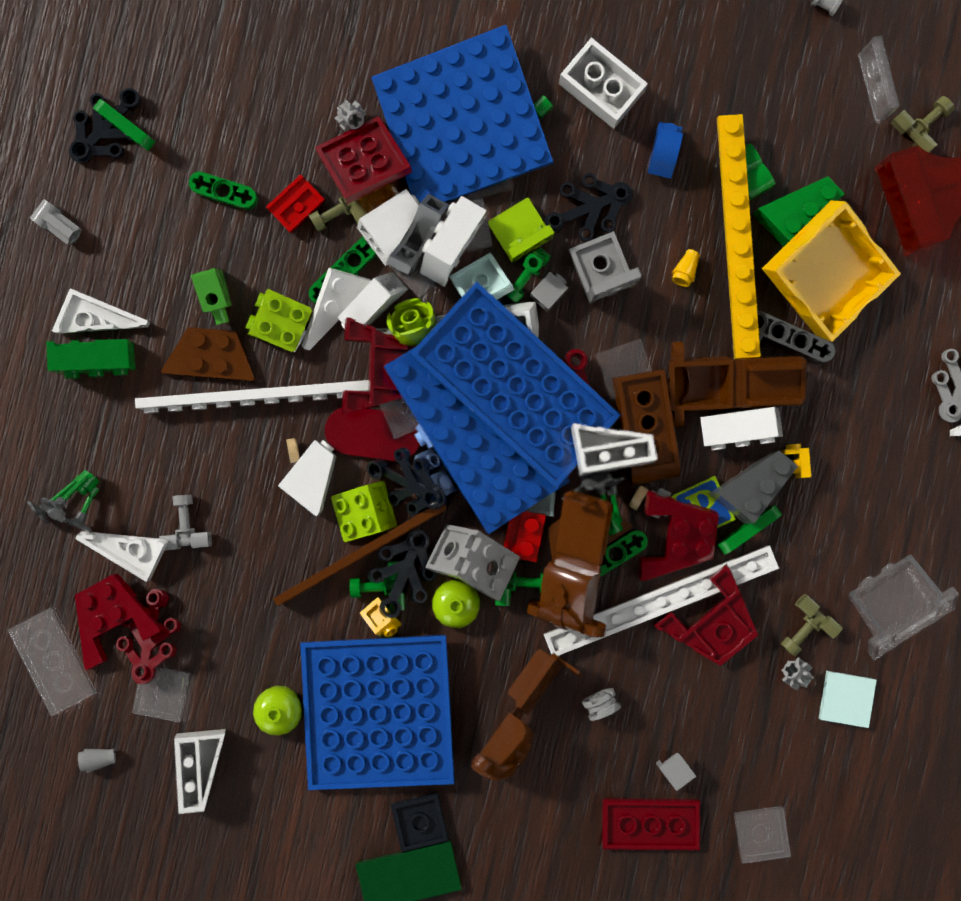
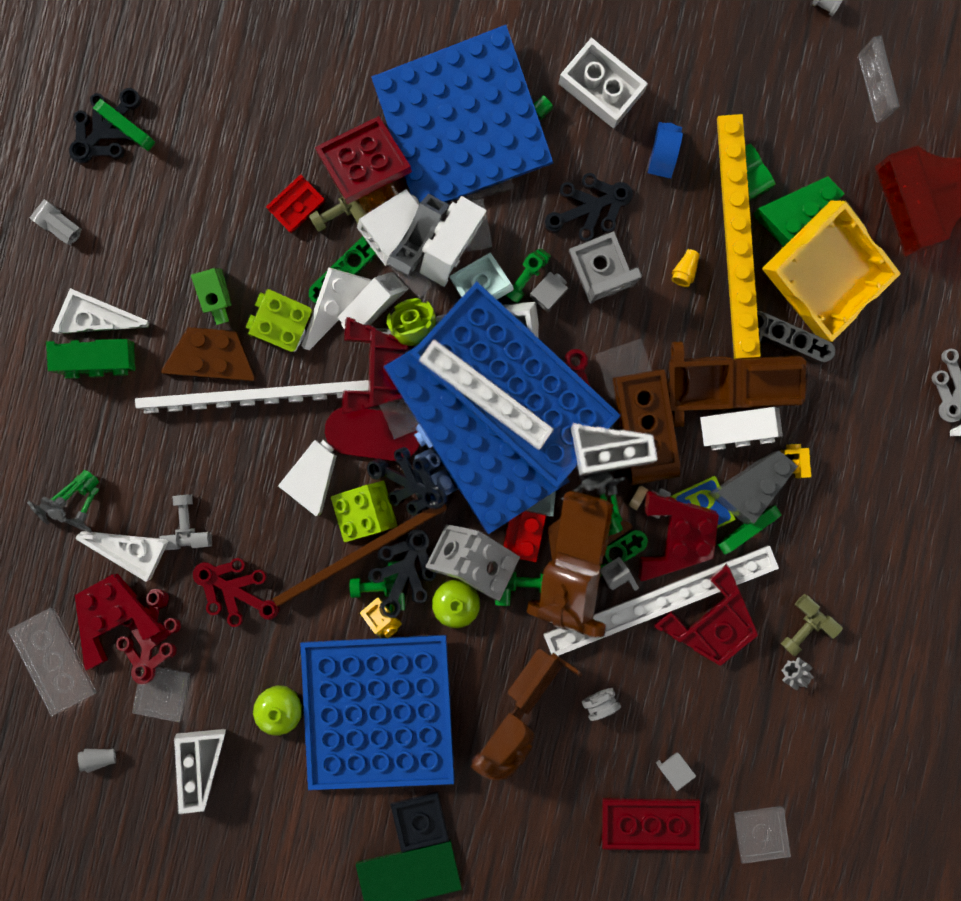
green beam [189,172,258,210] -> none
tan tile [286,438,300,463] -> none
light grey gear [335,100,366,131] -> none
lime bracket [488,198,554,263] -> none
light aqua tile [819,670,876,728] -> none
clear windscreen [849,554,959,661] -> none
olive bar [891,96,955,157] -> none
none -> dark red plant [193,558,279,627]
none -> white tile [418,340,554,450]
none -> light grey panel [600,557,639,591]

